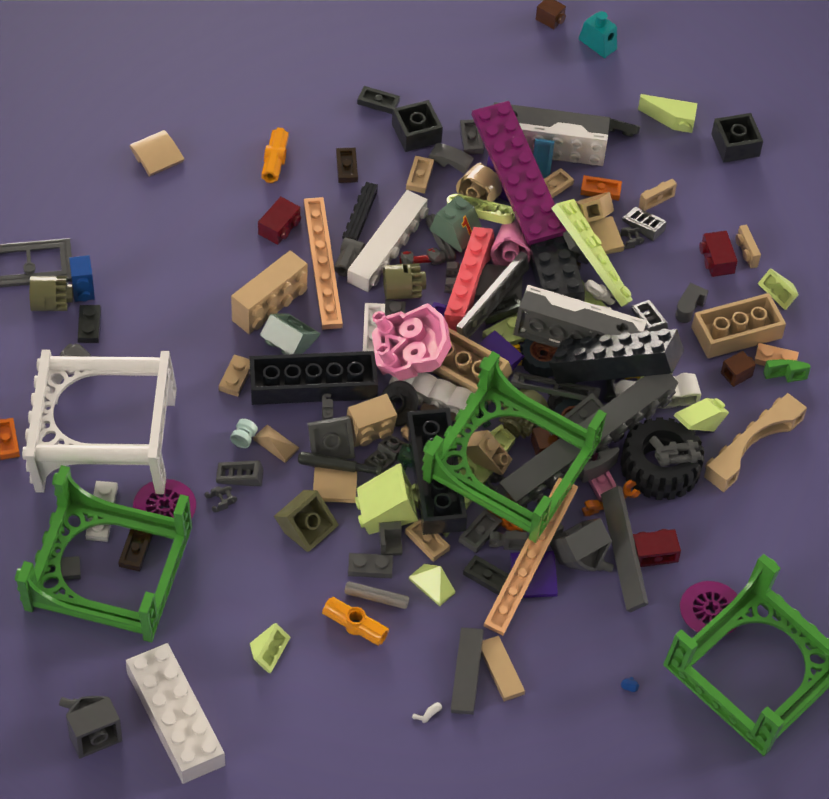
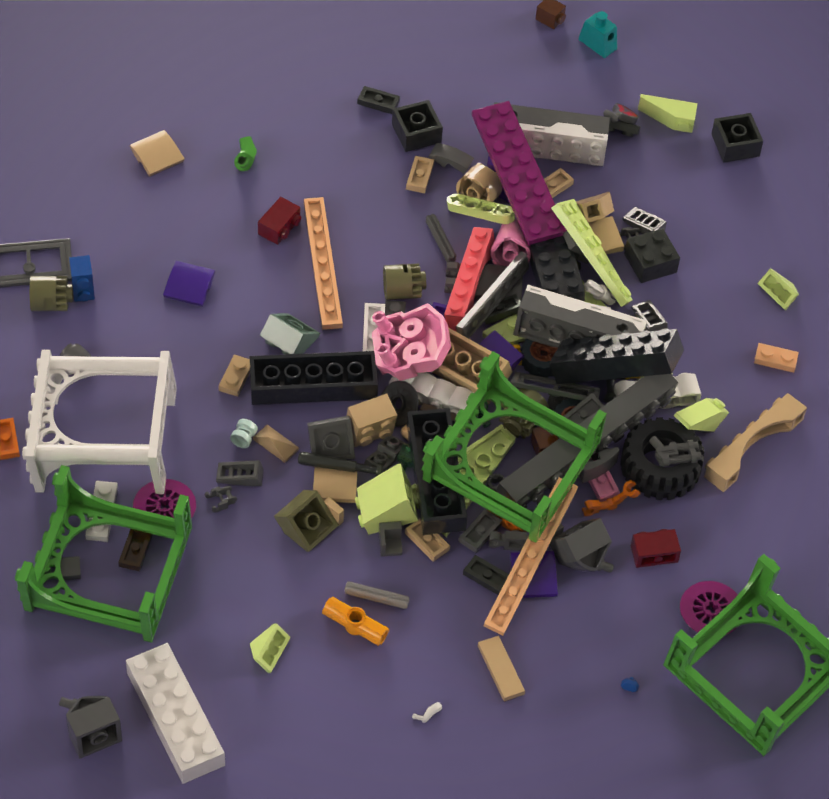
pearl dark grey plate [78,305,101,343] -> none
tan brick [231,250,308,334] -> none
light orange piece [261,127,289,183] -> none
dark grey piece [322,394,333,420] -> none
dark grey piece [334,237,365,277] -> none
dark brown plate [336,147,358,183] -> none
black piece [342,182,378,241] -> none
white brick [347,190,429,292] -> none
dark grey plate [348,553,393,578] -> none
dark grey piece [399,248,445,265] -> none
yellowish green slope [409,564,455,606] -> none
sand green slope [430,195,482,253] -> none
dark grey tile [451,628,484,715] -> none
dark grey plate [460,119,484,154] -> none
tan slope [461,430,512,475] -> none
dark azure tile [533,138,555,178] -> none
orange plate [580,175,622,201] -> none
dark grey tile [601,486,649,612] -> none
tan plate [639,179,677,211] -> none
dark grey leg [675,282,708,323] -> none
tan brick [691,293,786,359] -> none
dark red brick [699,231,738,277] -> none
reddish brown brick [721,351,756,387] -> none
tan plate [735,224,761,269] -> none
bright green slope [763,359,811,382] -> none
none -> dark purple slope [163,261,215,307]
none -> bright green arm [234,136,257,171]
none -> tan tile [324,497,344,525]
none -> dark grey piece [603,103,639,124]
none -> pearl dark grey brick [624,228,680,283]

